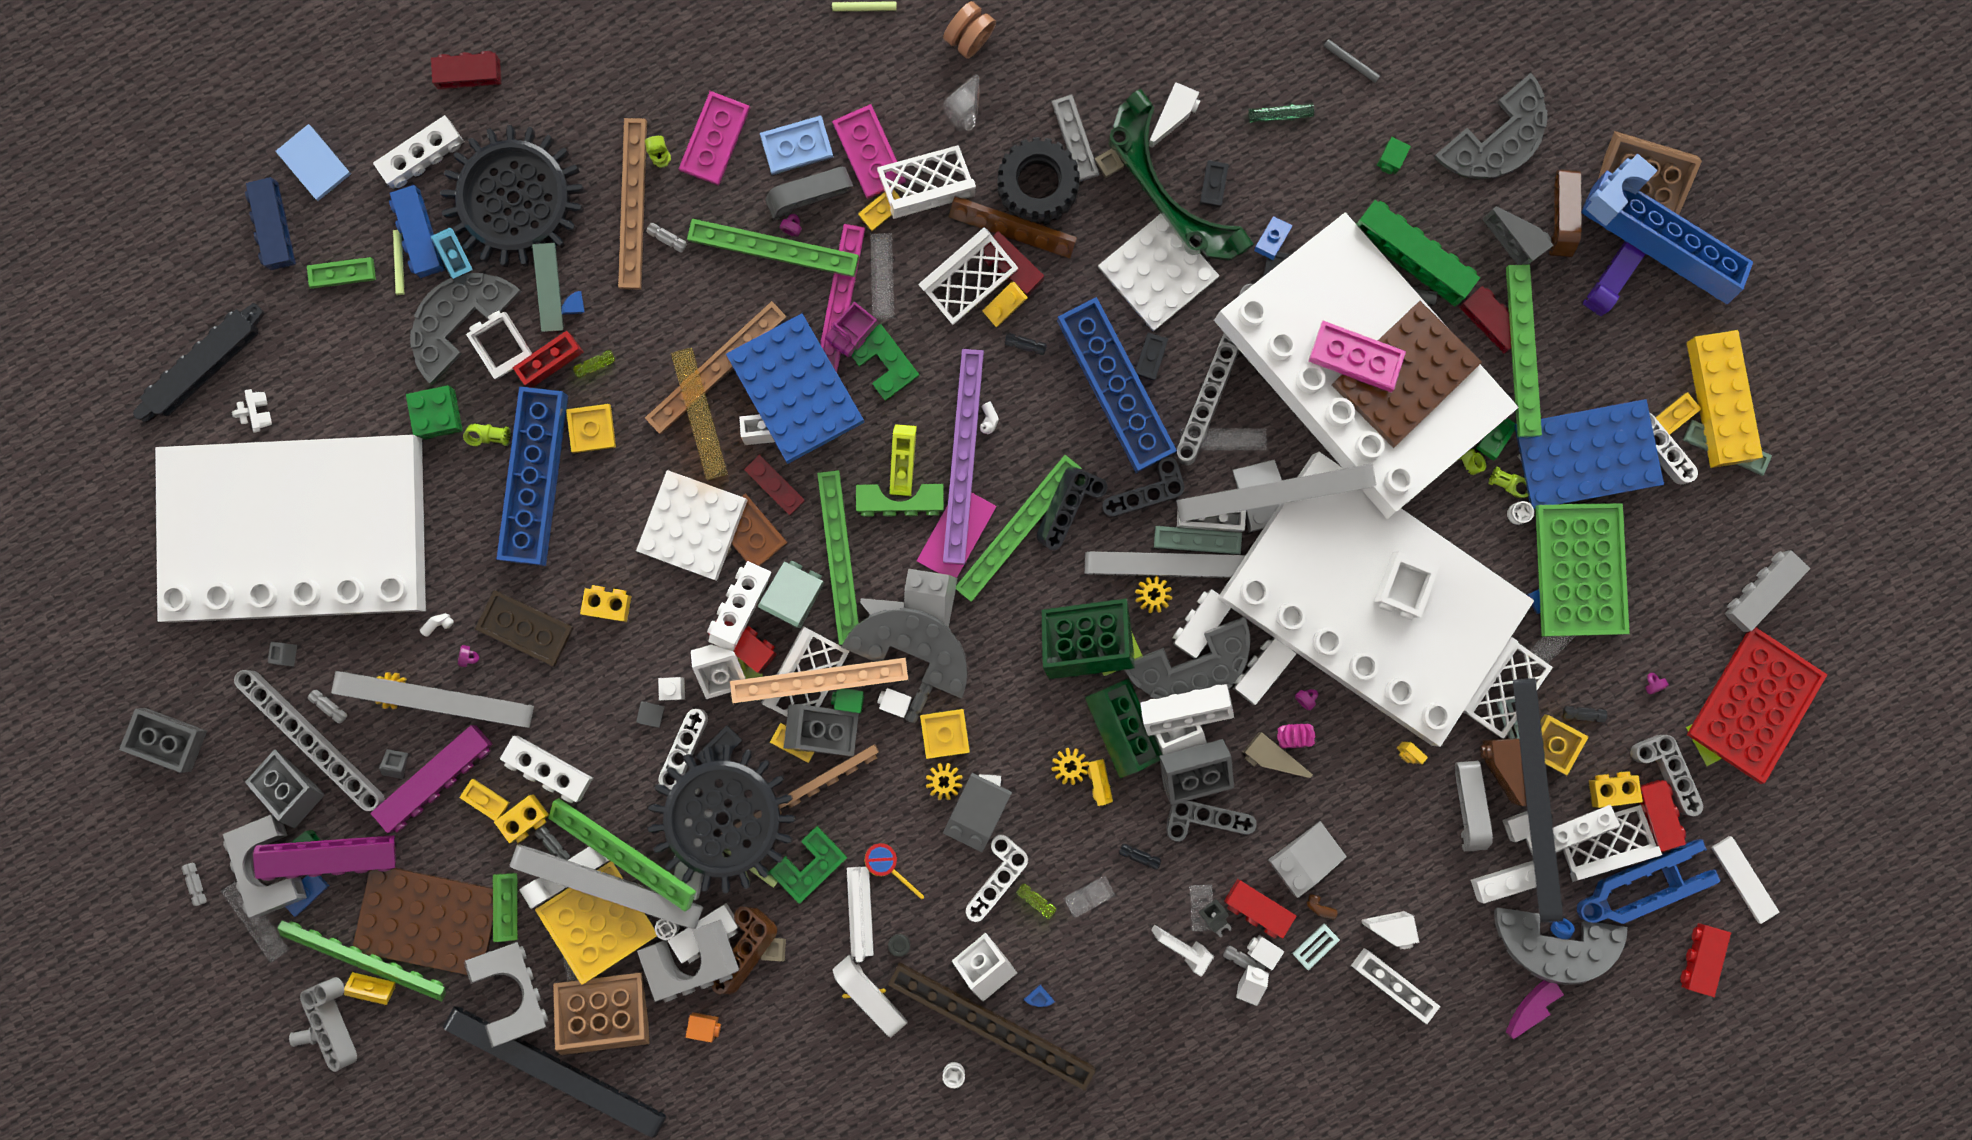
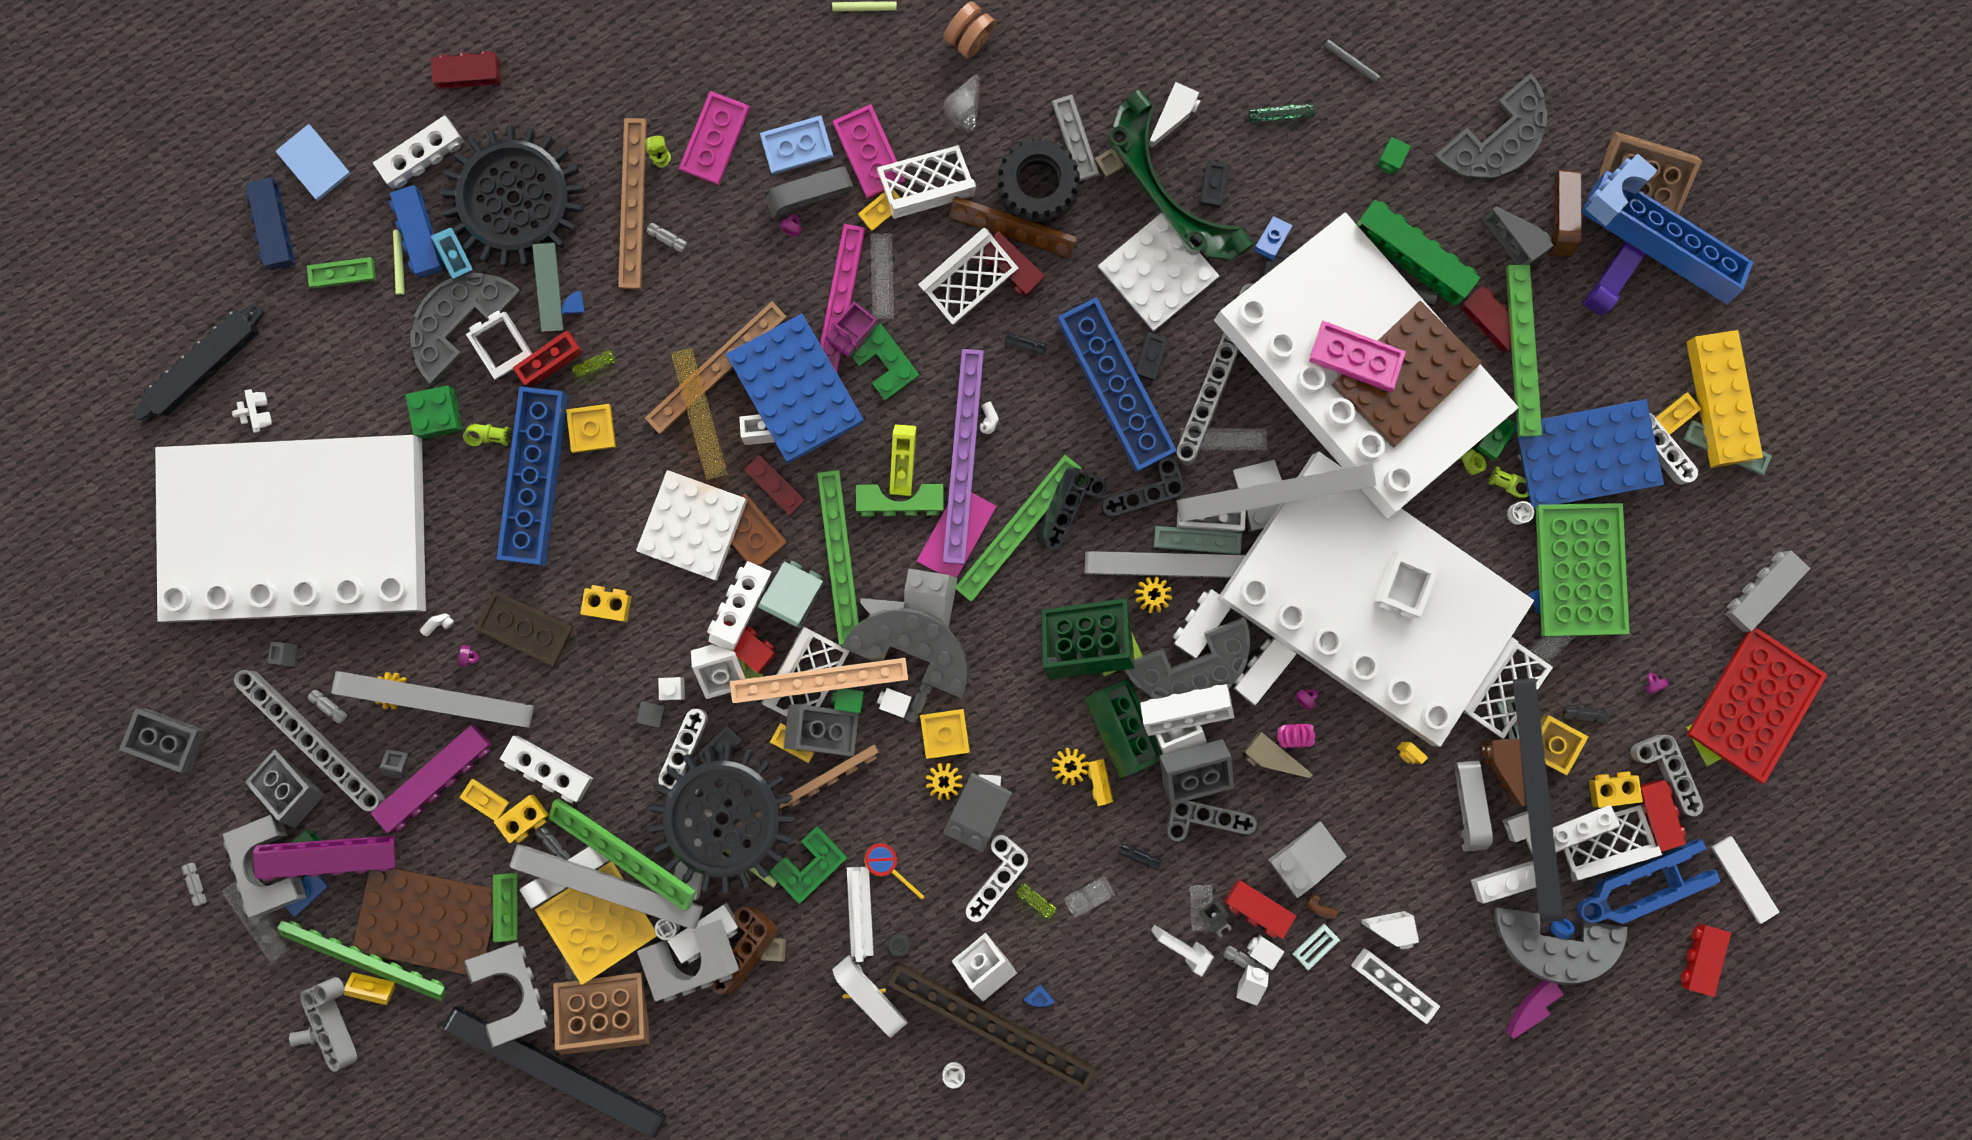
orange brick [685,1012,721,1043] -> none
bright green plate [687,219,859,277] -> none
yellow plate [983,282,1028,327] -> none

